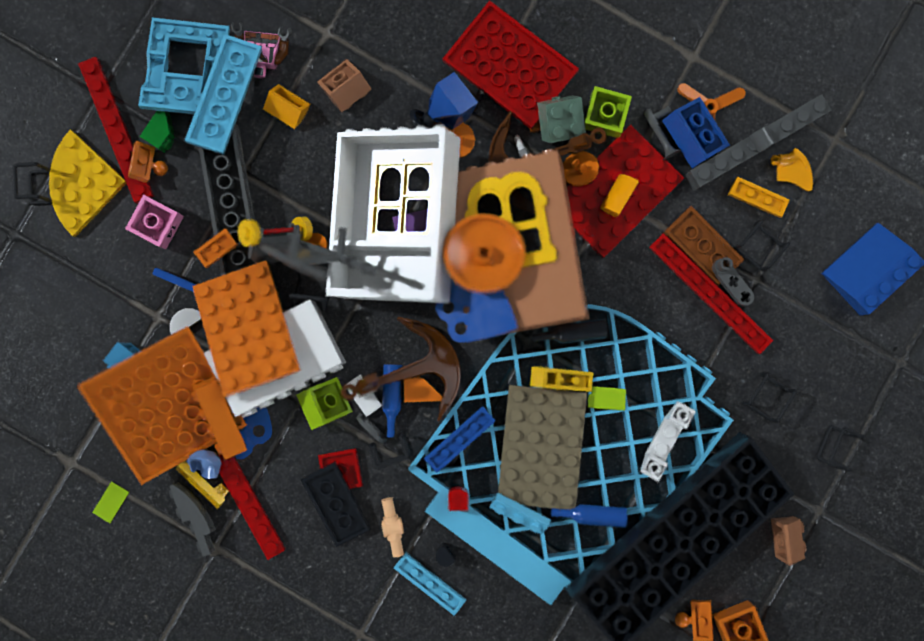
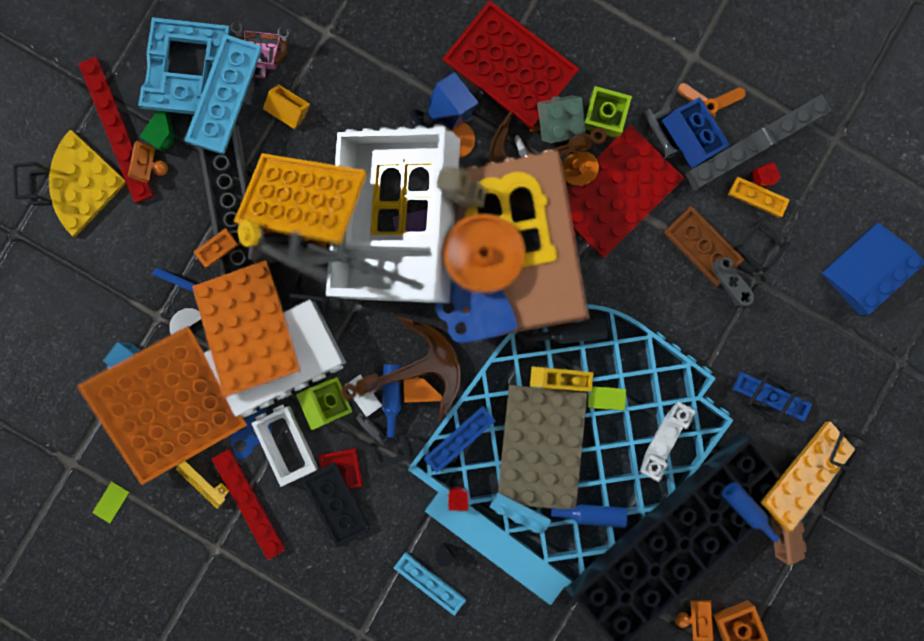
bright pink brick [125,195,184,249] -> none
dark grey slope [169,482,216,557] -> none
medium blue hair [187,450,221,479] -> none
orange brick [191,376,247,460] -> none
nougat slope [317,59,372,112] -> none
light nougat pin [381,497,404,557] -> none
light orange brick [600,174,639,218] -> none
red plate [649,233,773,354] -> none
light orange arm [771,148,813,192] -> none
none -> light orange plate [234,153,367,245]
none -> white piece [251,405,319,487]
none -> dark tan arch [435,168,486,207]
none -> blue piece [722,483,780,542]
none -> blue plate [732,372,812,422]
none -> red piece [750,162,781,188]
none -> light orange plate [761,421,855,532]

